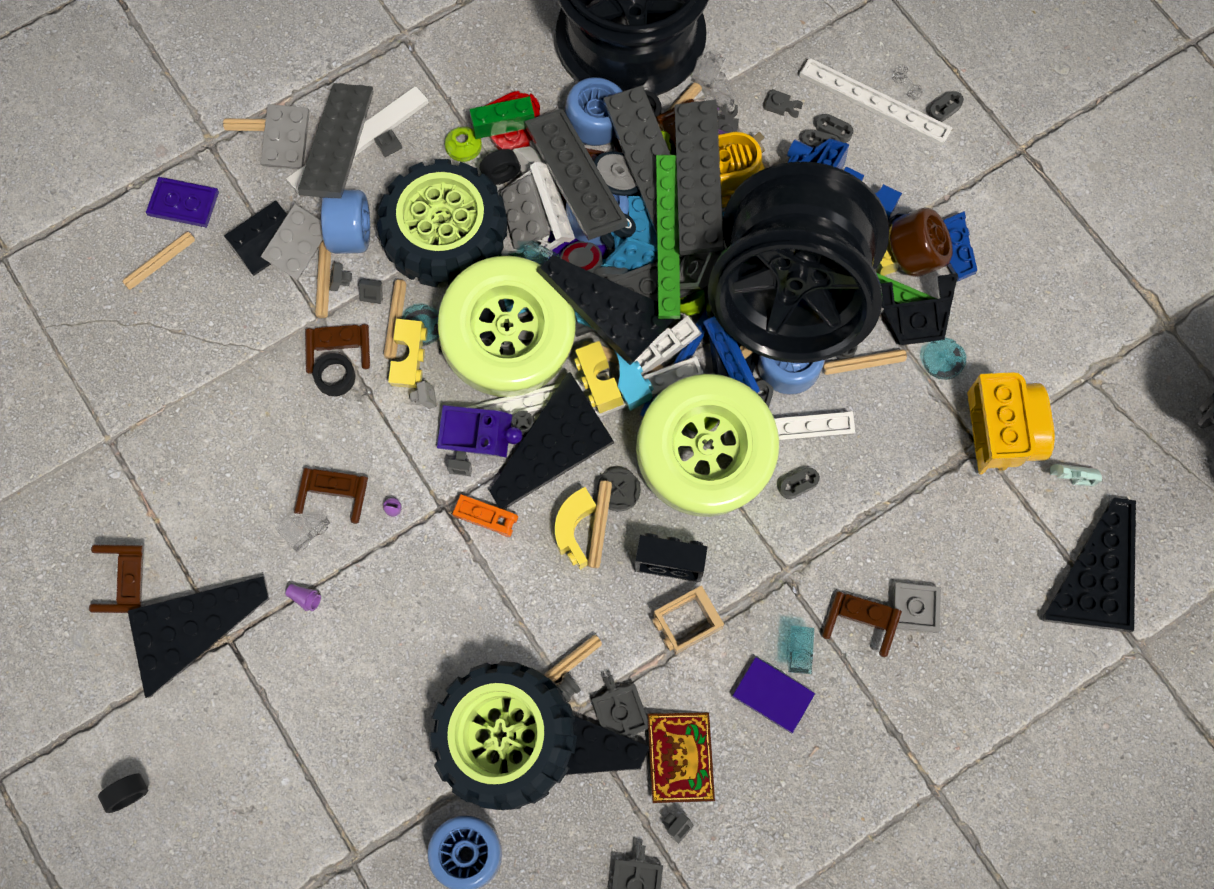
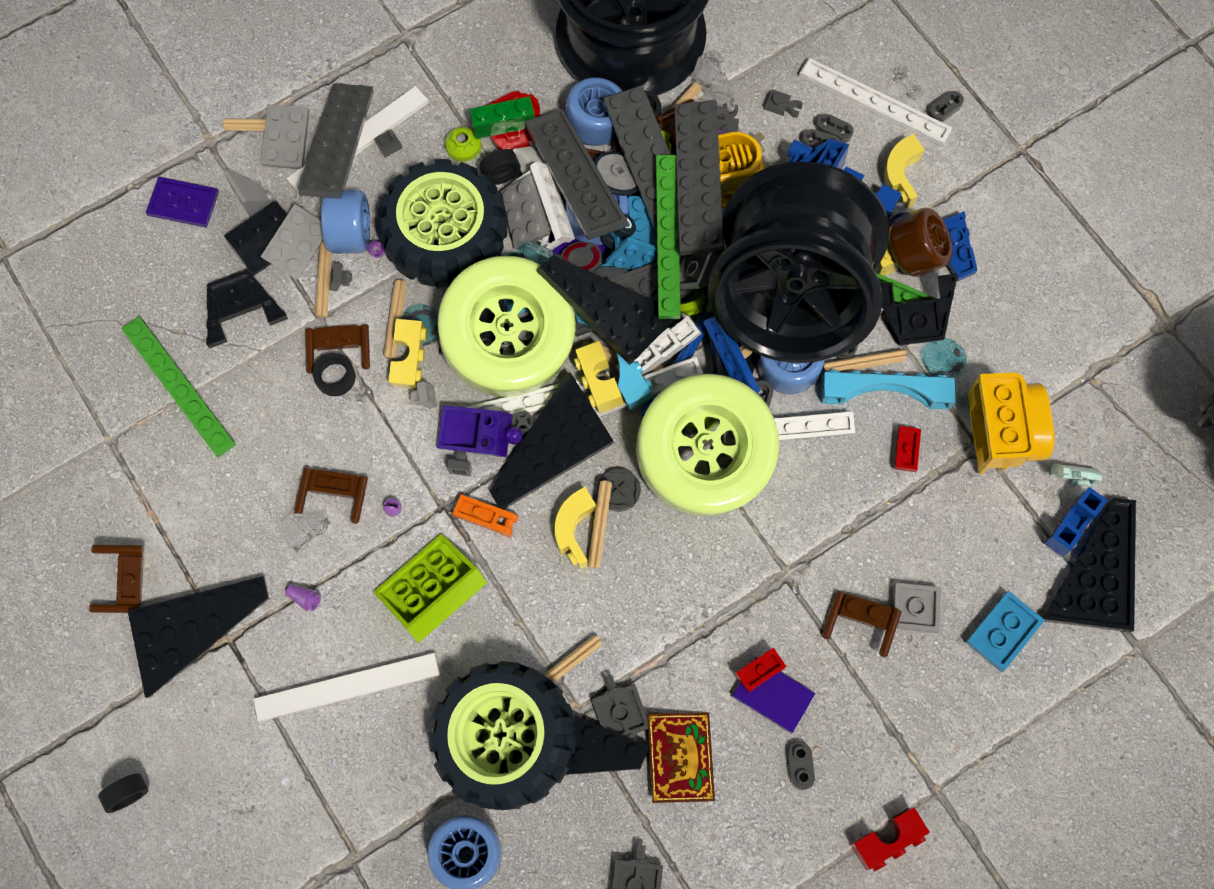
tan axle [122,231,195,290] -> none
dark grey tile [359,279,383,304] -> none
dark grey wheel [555,673,581,703] -> none
black brick [635,533,708,583] -> none
tan window [652,585,724,655] -> none
dark grey tile [664,813,694,844] -> none
dark grey beam [780,468,820,499] -> none
clear light blue slope [787,626,814,674] -> none
none -> bright green plate [121,317,236,458]
none -> black wing [206,269,288,349]
none -> light grey slope [223,169,274,218]
none -> white tile [254,653,440,722]
none -> medium lavender hinge [367,240,385,258]
none -> lime slope [373,533,487,644]
none -> red plate [735,647,787,693]
none -> dark grey plate [788,742,815,790]
none -> medium azure arch [821,370,955,410]
none -> red arch [850,807,930,872]
none -> light yellow arch [883,134,924,209]
none -> red plate [894,426,921,473]
none -> dark azure plate [965,591,1045,672]
none -> blue arch [1044,487,1108,557]

